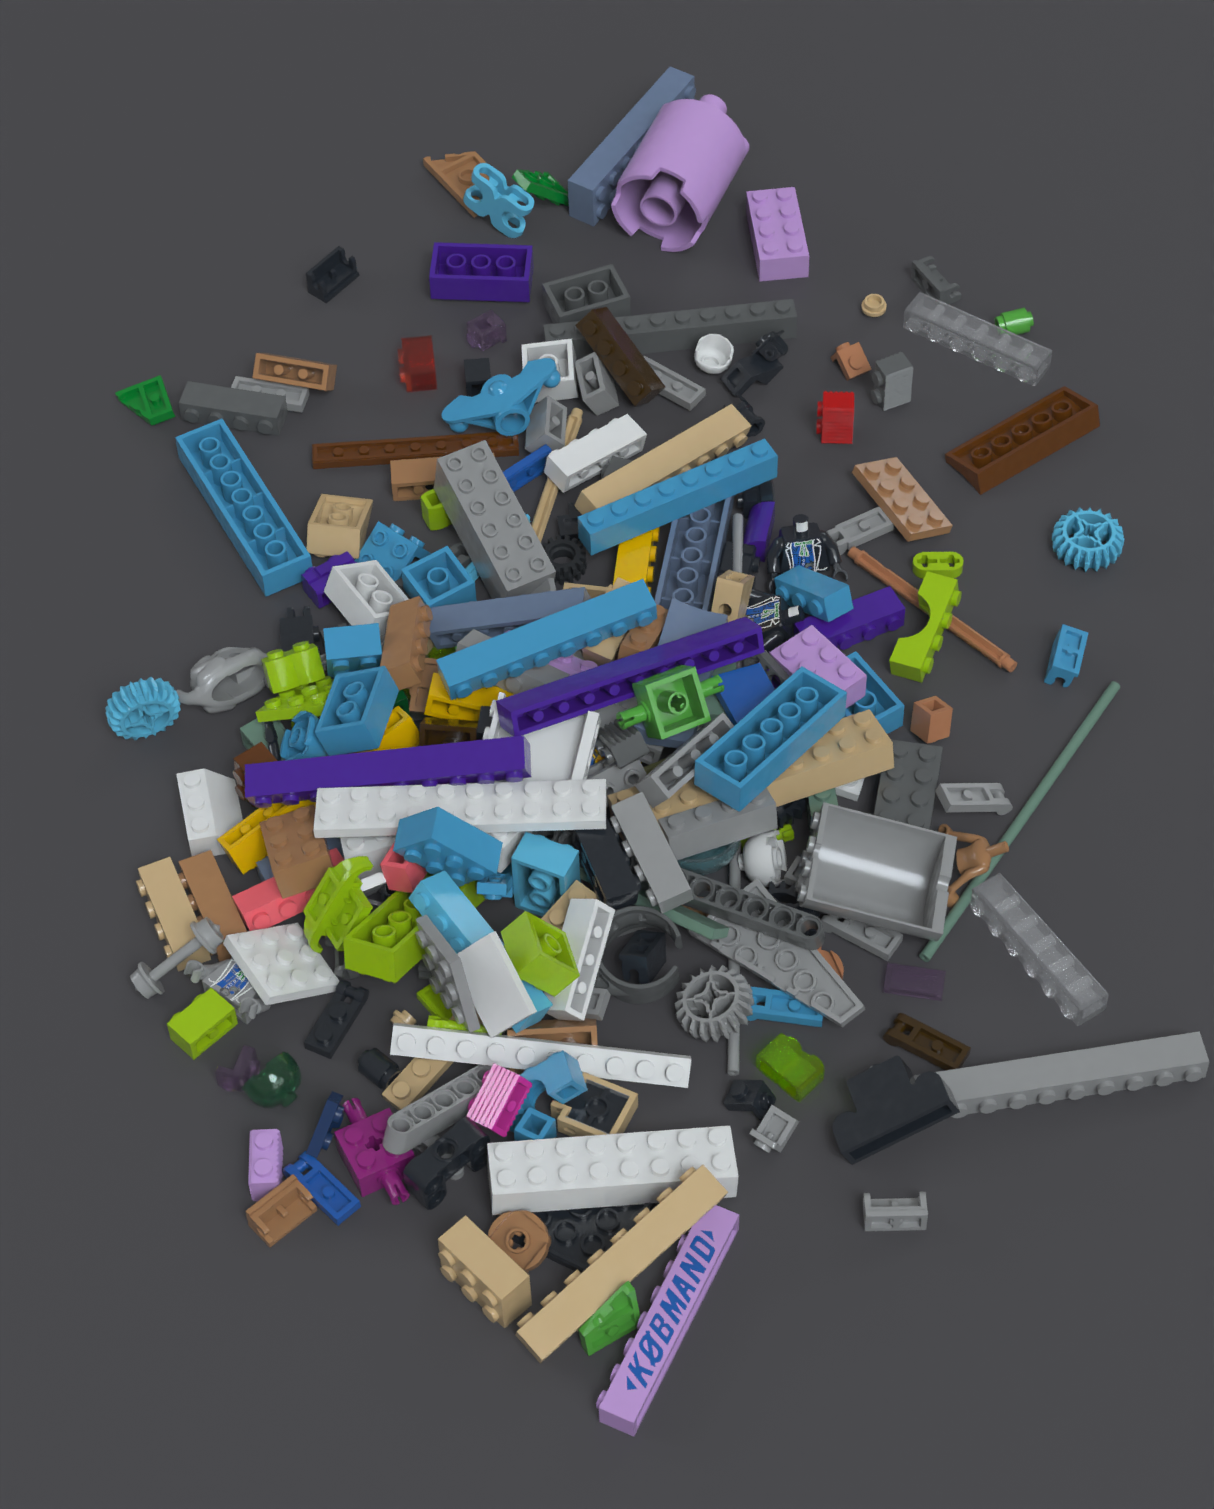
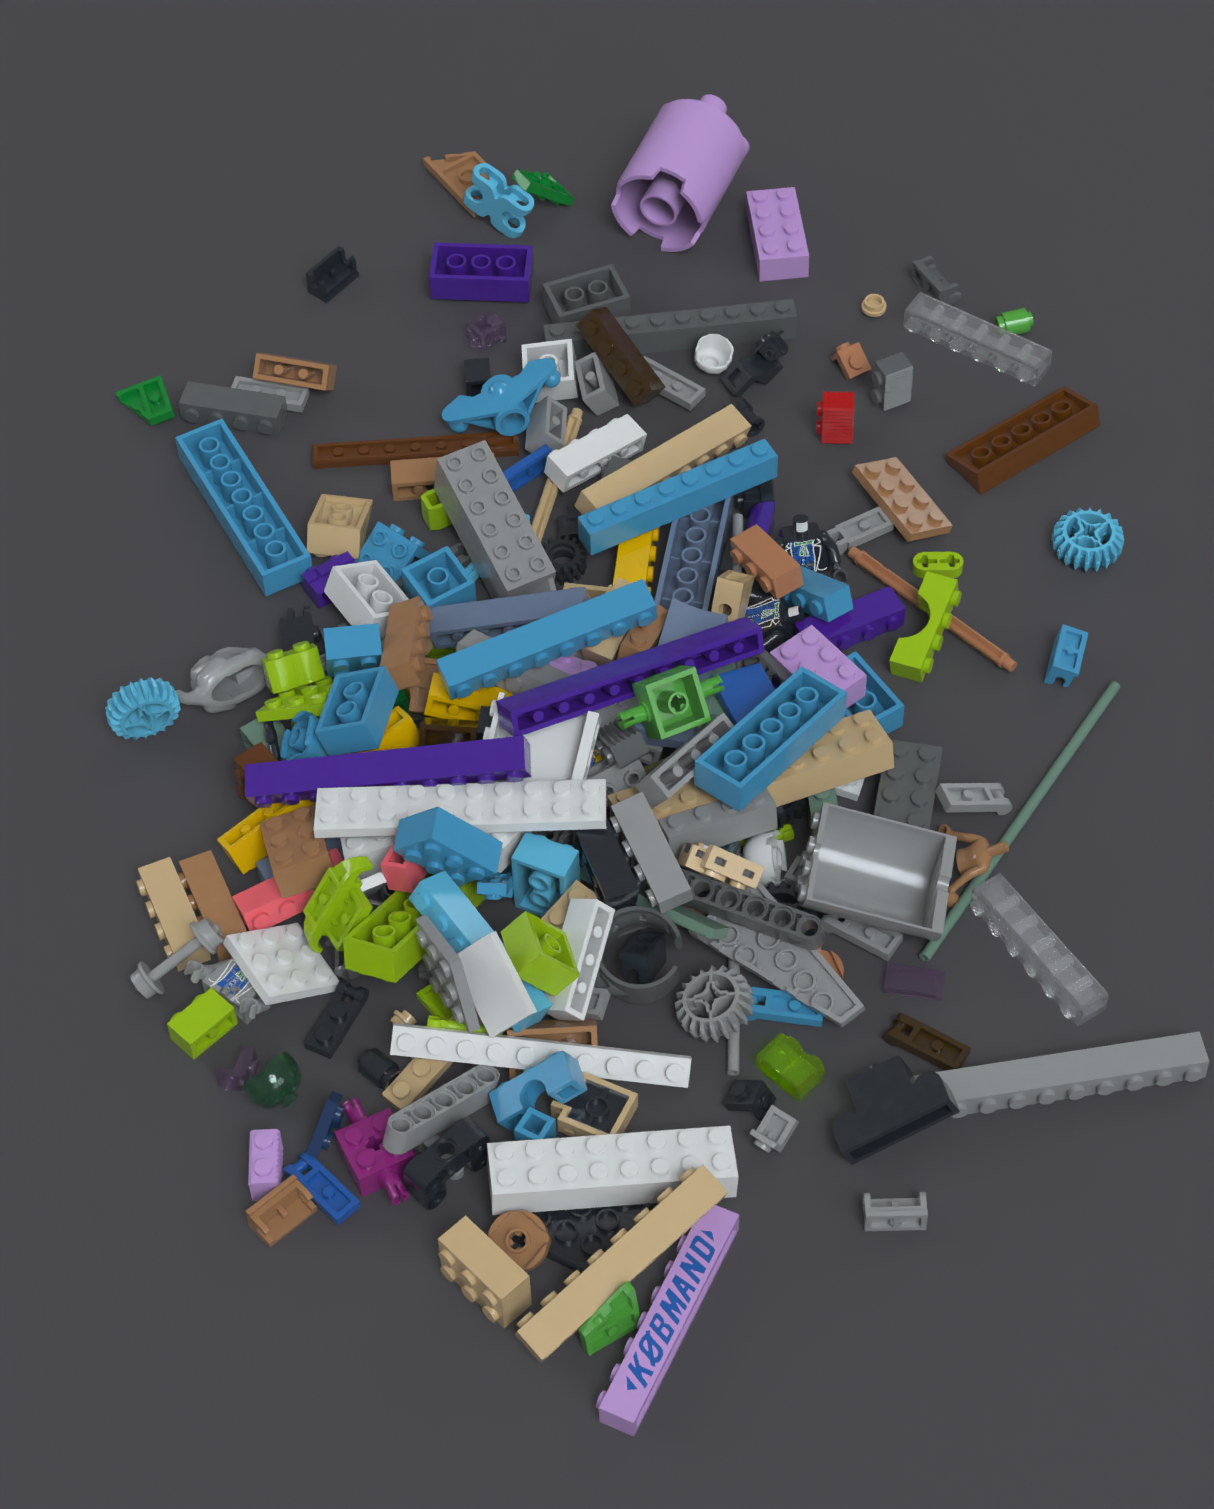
white slope [176,769,243,856] -> none
clear red brick [397,335,437,392] -> none
brick [465,1063,532,1137] -> none
sand blue brick [568,67,696,226] -> none
nougat brick [910,696,953,744] -> none
none -> tan piece [677,842,765,891]
none -> nougat brick [730,524,804,600]

